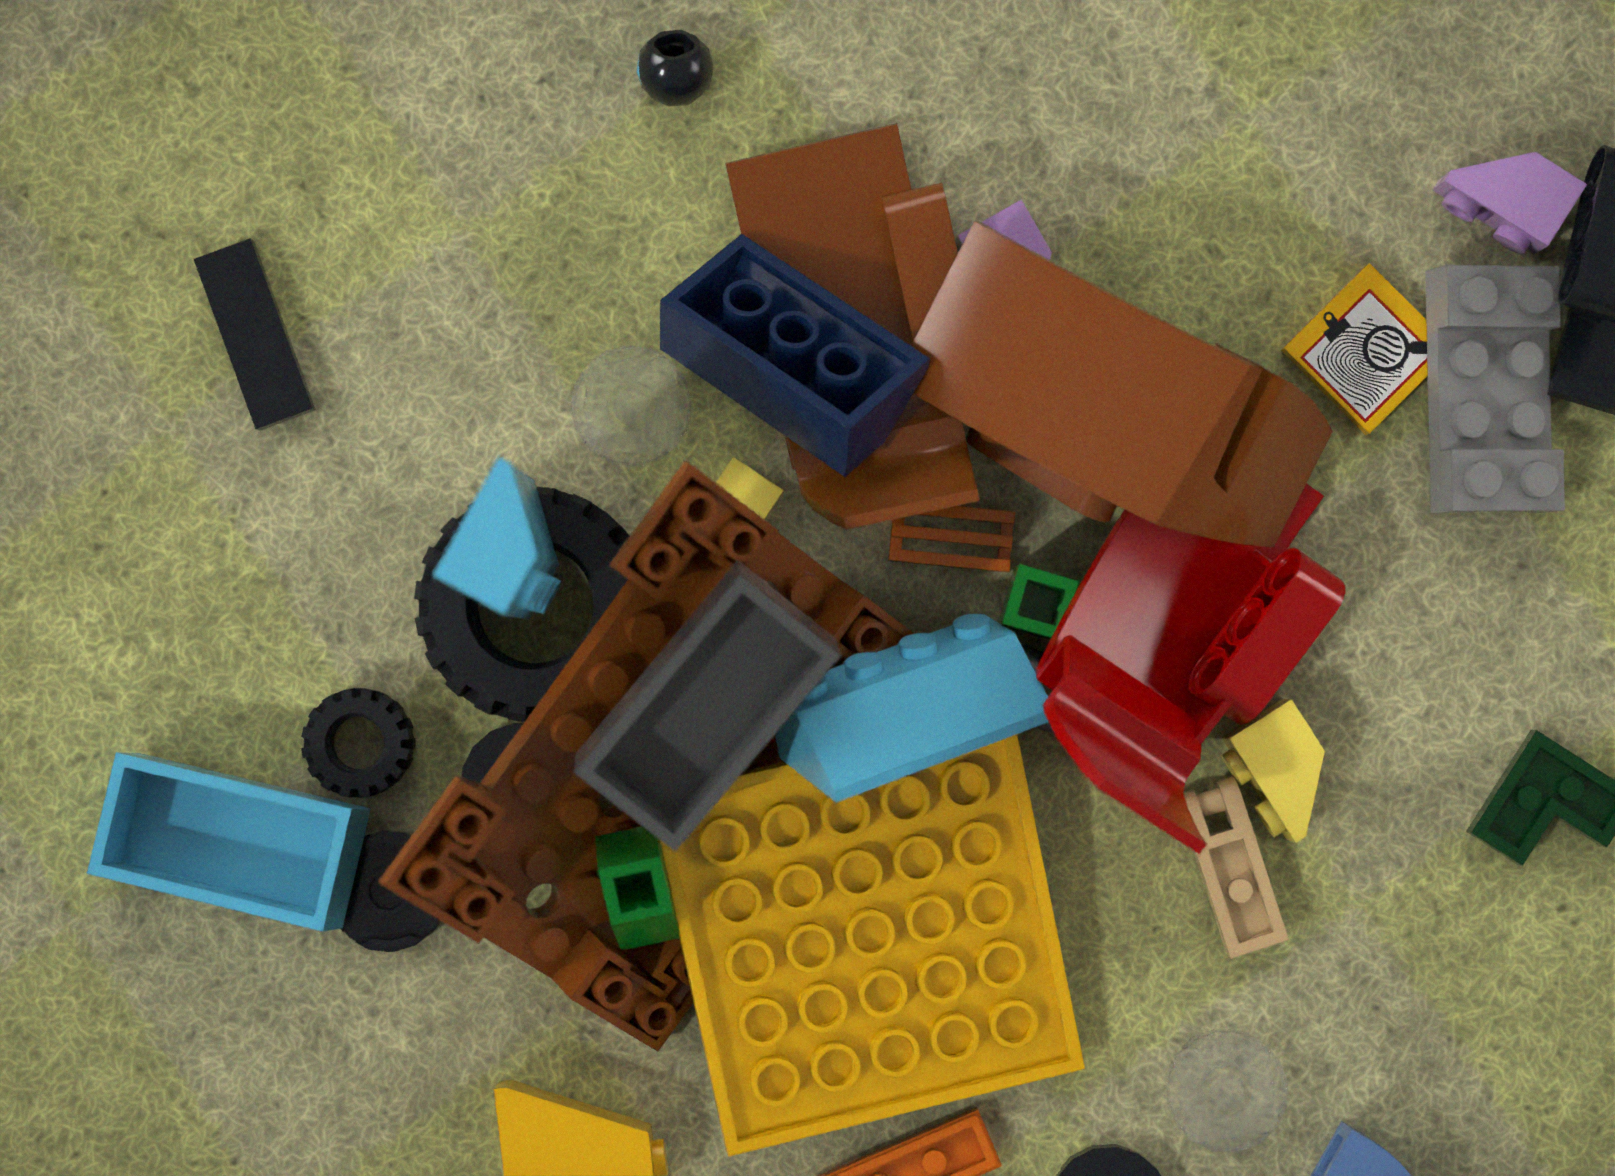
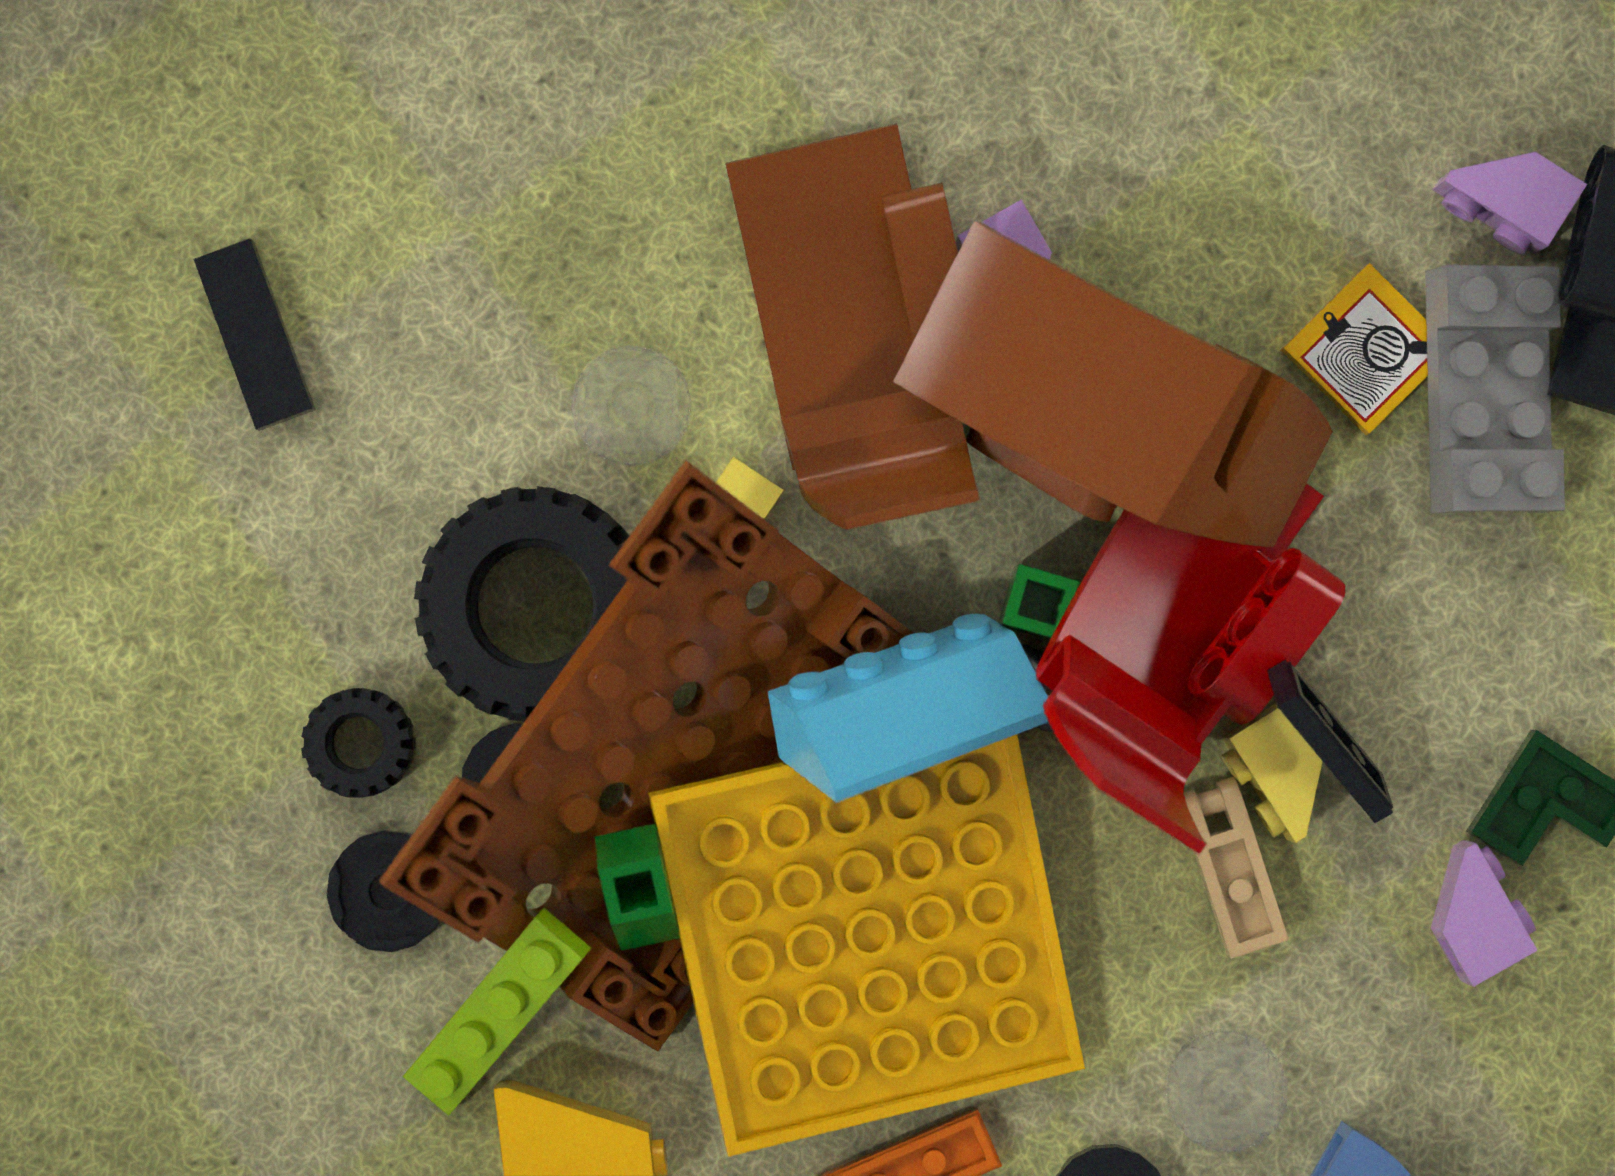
medium azure piece [87,752,371,932] -> none
medium azure slope [433,457,562,620] -> none
dark grey piece [575,560,841,852] -> none
black piece [636,30,713,107] -> none
dark blue slope [660,234,930,477] -> none
orange tile [888,506,1015,573] -> none
none -> lime plate [402,908,591,1116]
none -> black tile [1267,659,1394,823]
none -> lavender slope [1431,840,1538,987]

